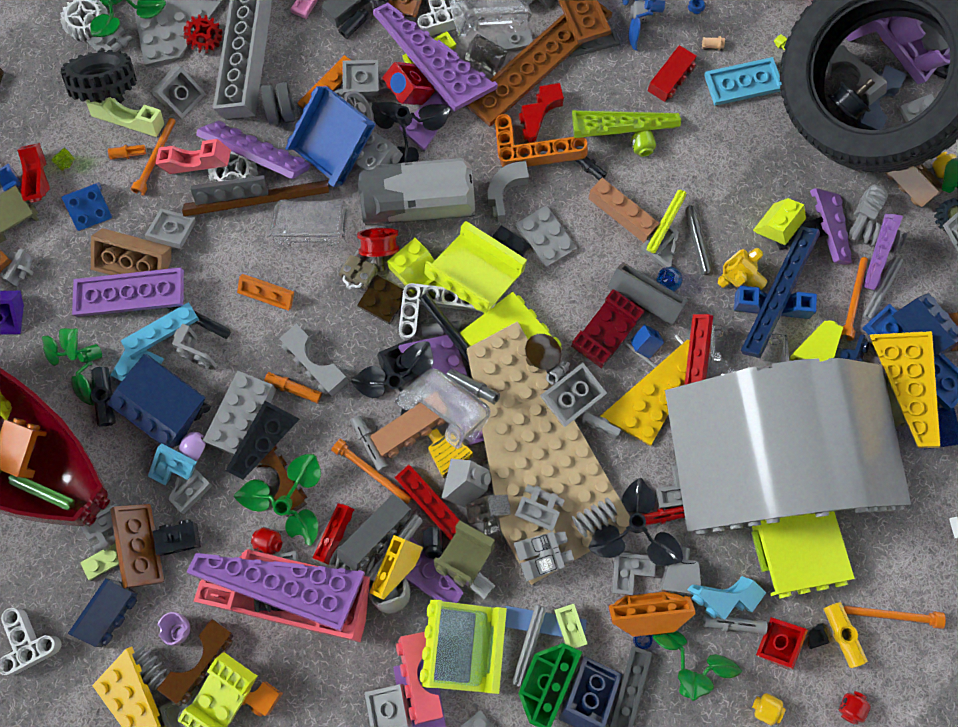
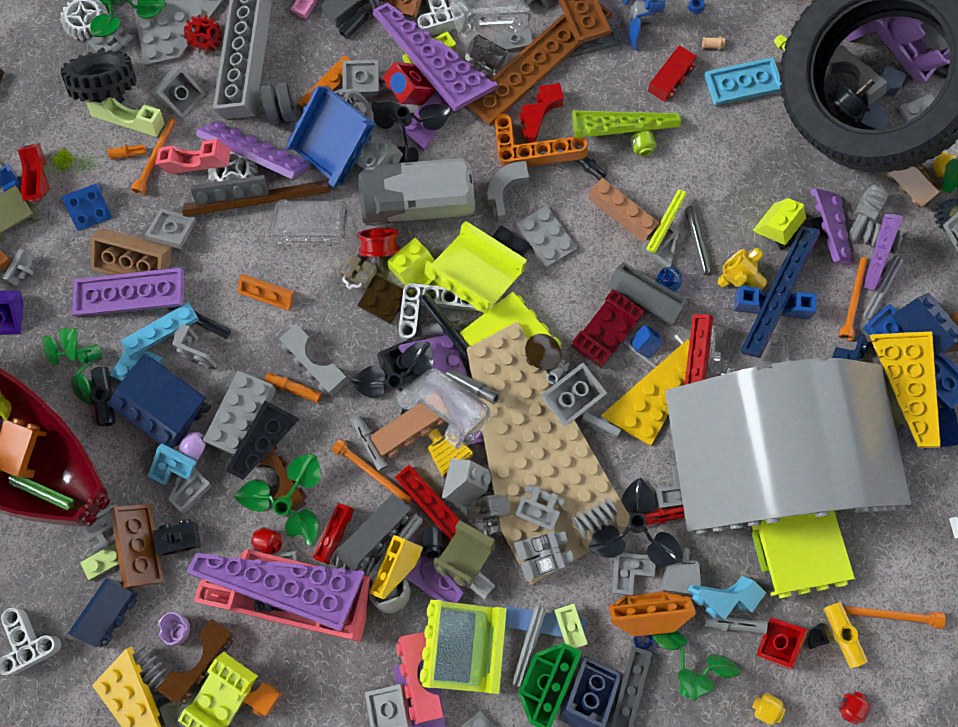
neon yellow slope [789,320,843,362] -> none

